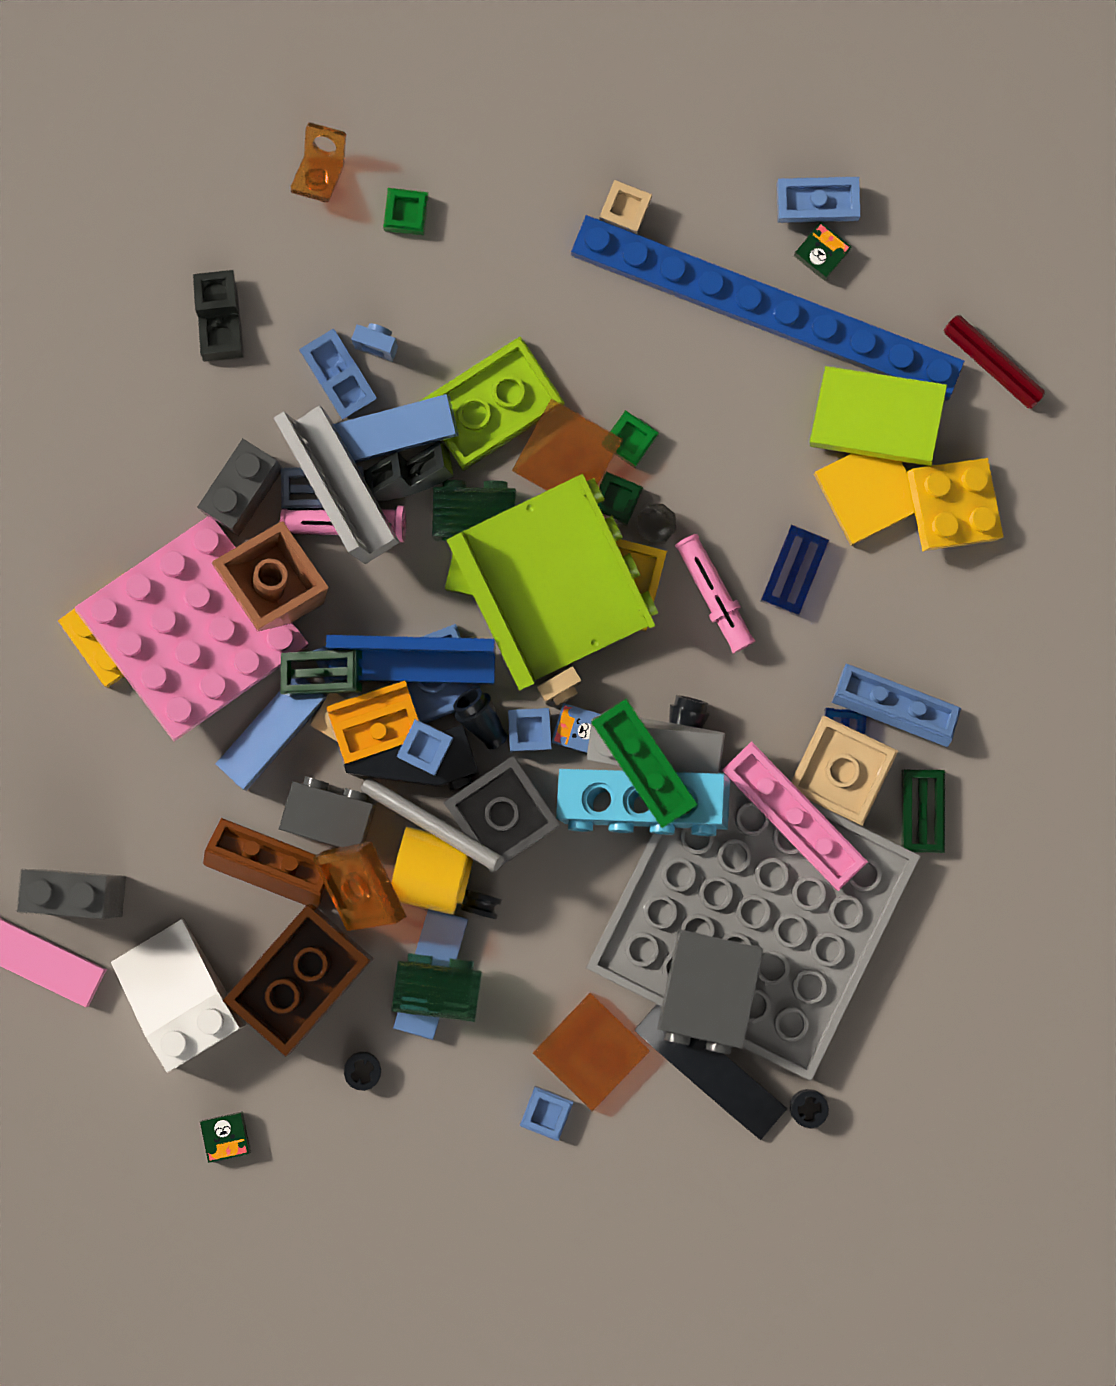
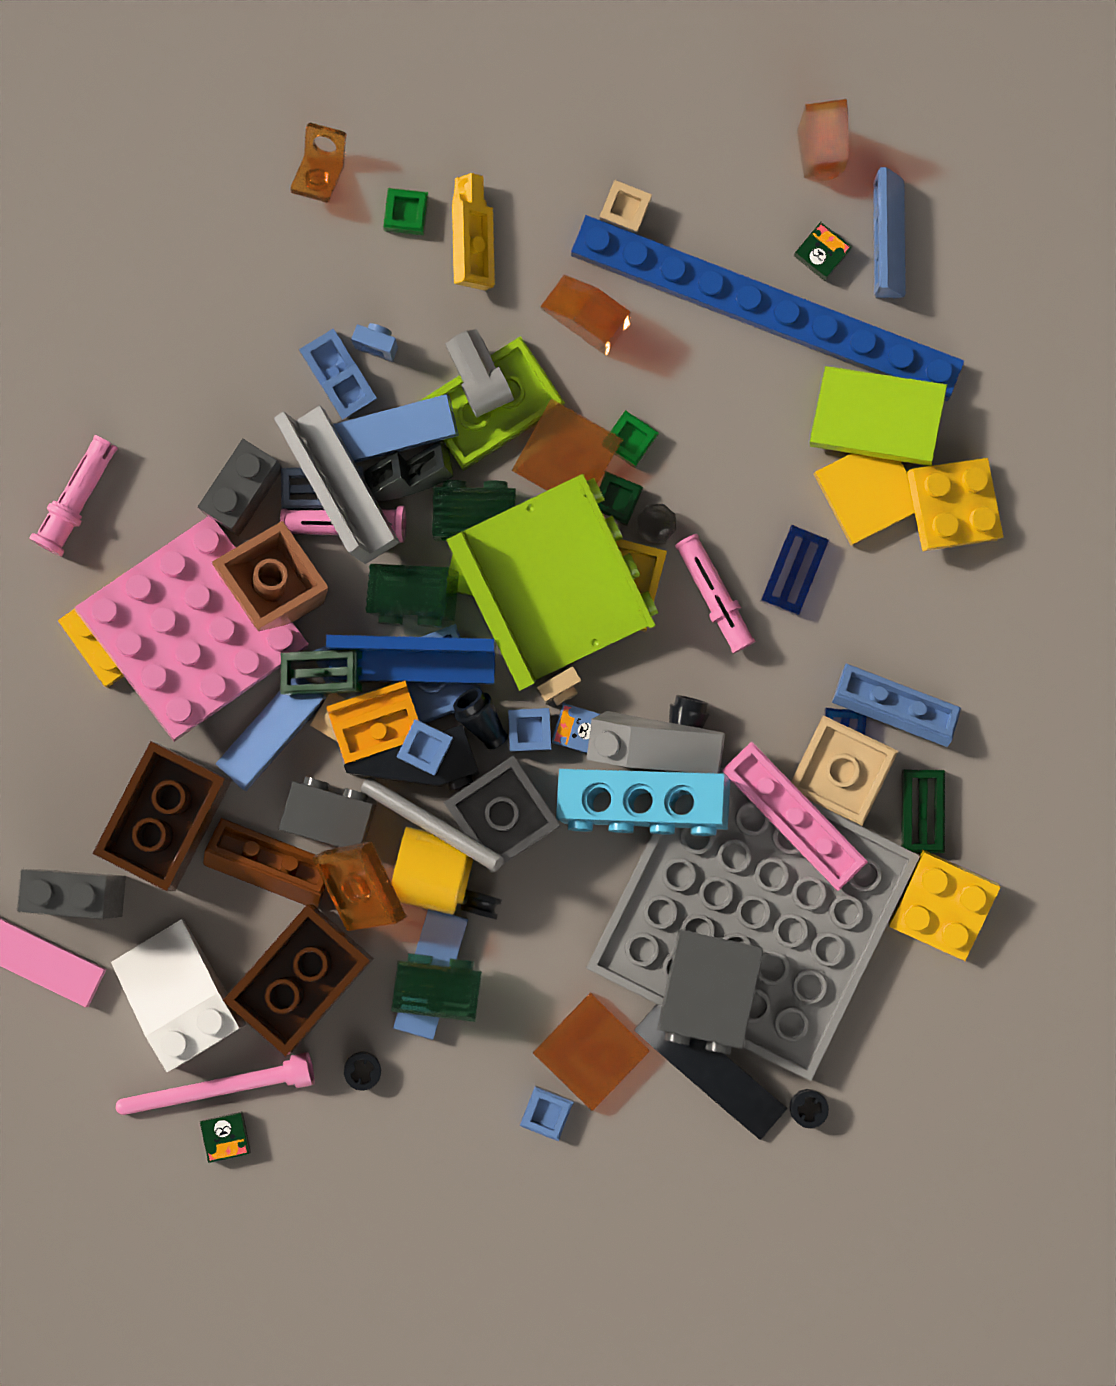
pearl dark grey slope [193,270,243,362] -> none
green plate [591,699,697,829] -> none
medium blue plate [777,177,861,223] -> none
dark red axle [944,315,1045,409] -> none
none -> bright pink pin [29,435,118,557]
none -> reddish brown brick [92,741,232,892]
none -> bright pink piece [116,1052,315,1115]
none -> clear green brick [365,563,459,628]
none -> light grey piece [445,329,514,417]
none -> yellow hinge [452,173,495,290]
none -> clear orange slope [540,274,631,355]
none -> clear orange slope [797,99,849,181]
none -> medium blue slope [873,167,906,298]
none -> yellow plate [888,850,1001,961]

